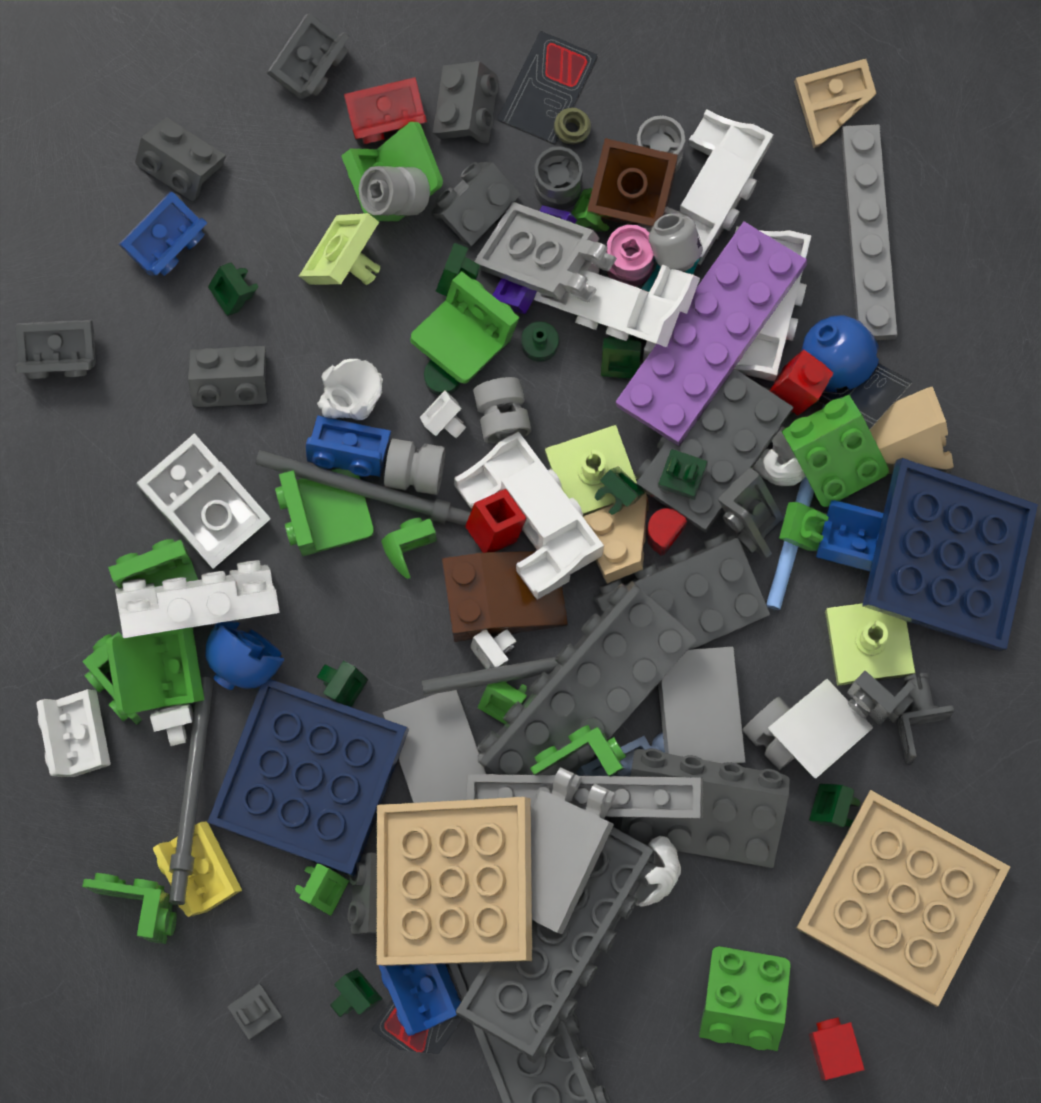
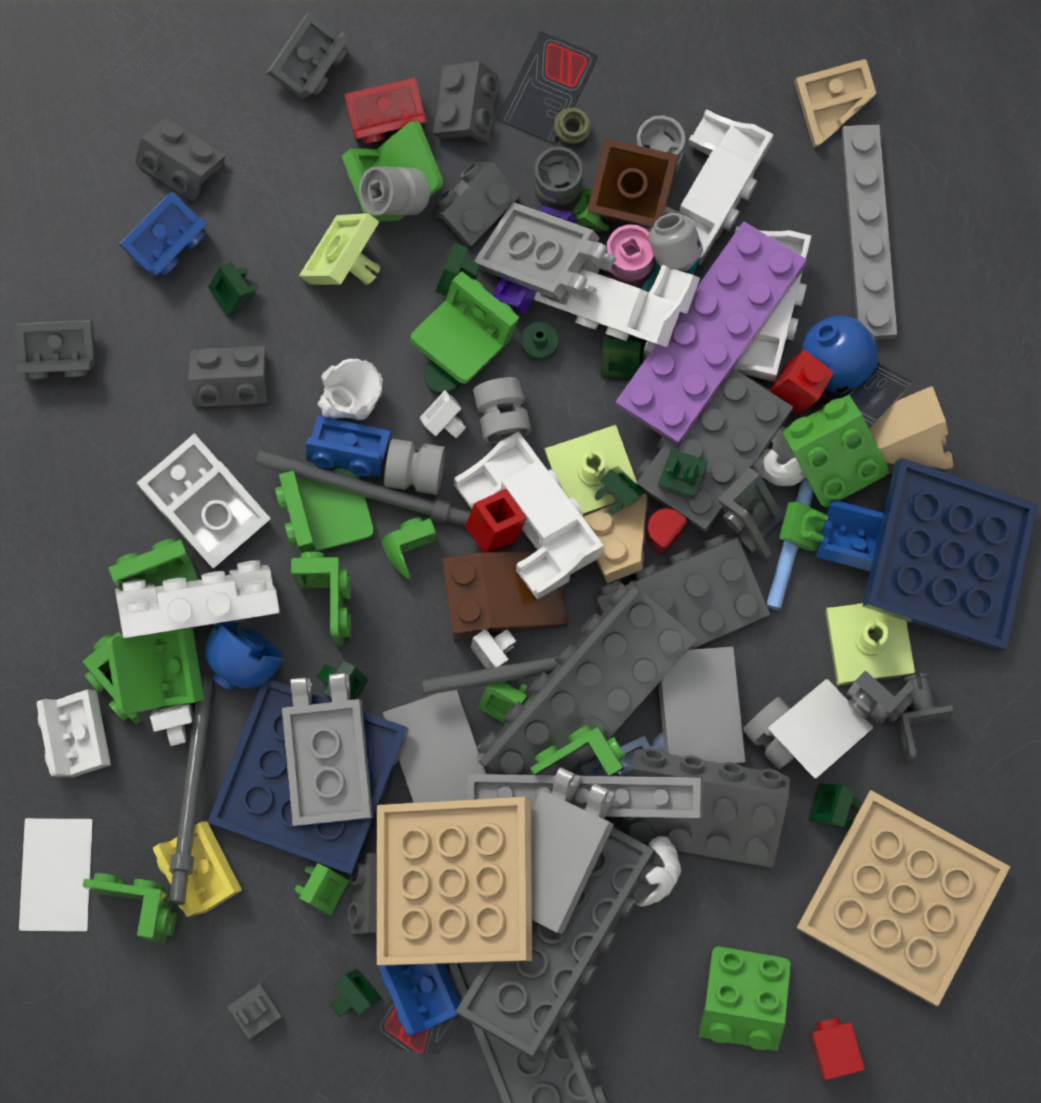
none -> white sticker [19,818,93,931]
none -> light grey tile [282,673,373,826]
none -> bright green bracket [291,552,351,647]

